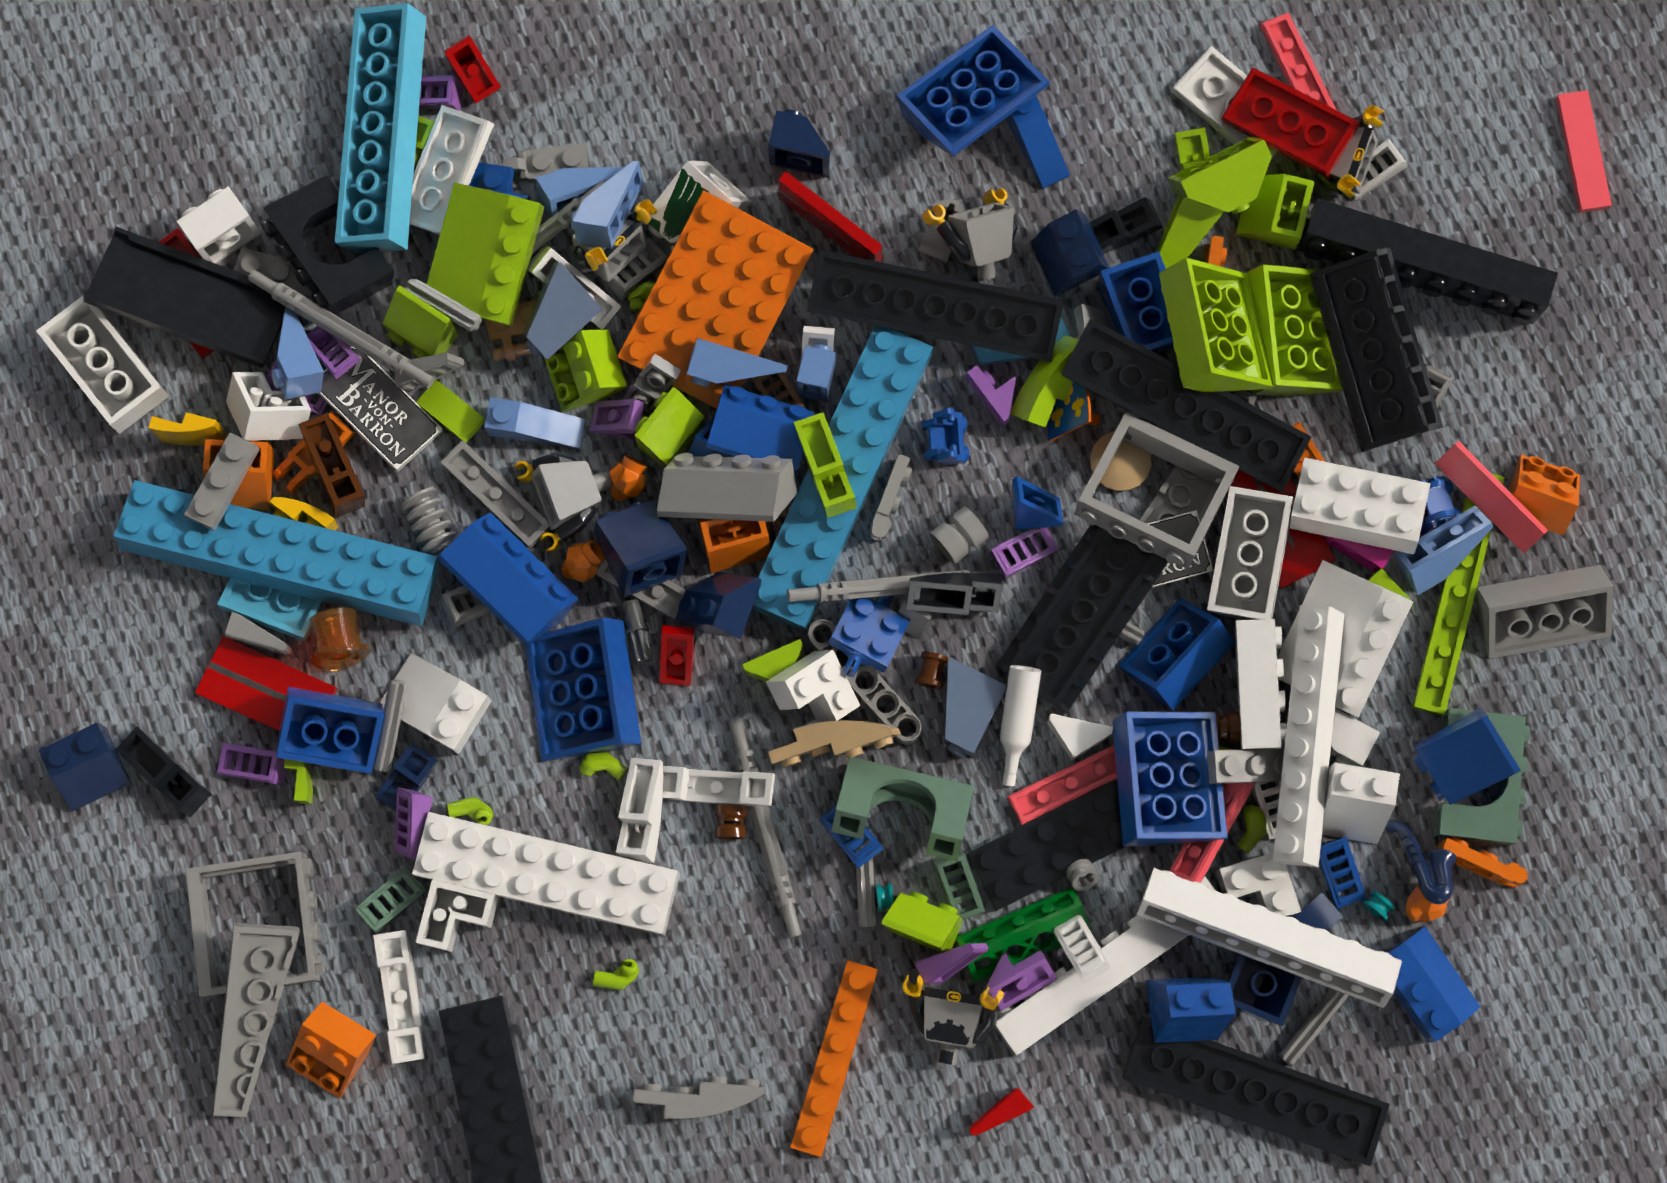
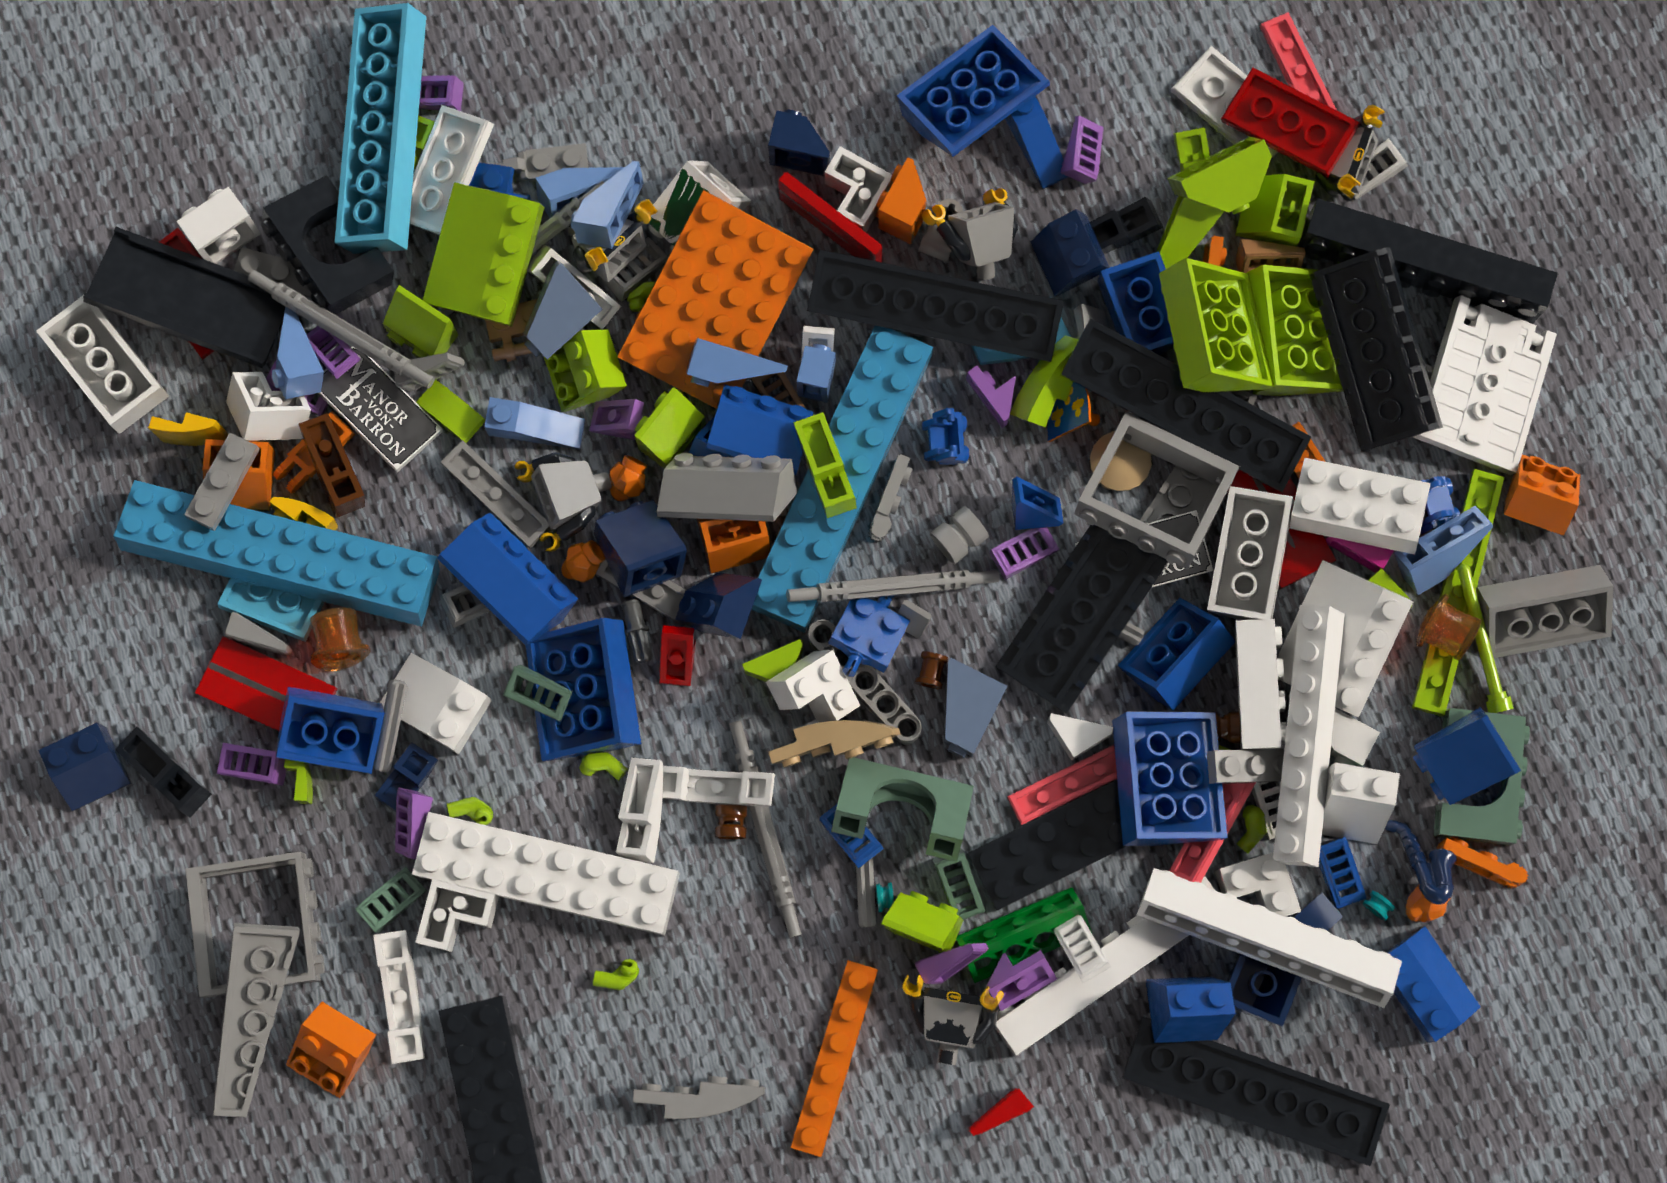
light grey piece [401,487,456,557] -> none
light grey axle [405,279,482,331] -> none
red slope [443,35,501,103] -> none
light grey slope [623,354,681,414] -> none
black slope [906,572,1003,615] -> none
white piece [1000,665,1041,786] -> none
light grey bush [1066,859,1099,891] -> none
light grey axle [1278,988,1349,1065] -> none
coral tile [1434,440,1548,554] -> none
coral tile [1556,90,1612,213] -> none
none -> sand green slope [503,665,573,721]
none -> white brick [825,146,893,232]
none -> orange slope [876,157,926,245]
none -> medium lavender slope [1060,116,1103,184]
none -> medium nougat slope [1235,239,1306,273]
none -> white door [1413,295,1557,475]
none -> clear orange piece [1416,593,1482,661]
none -> lime piece [1458,564,1514,713]

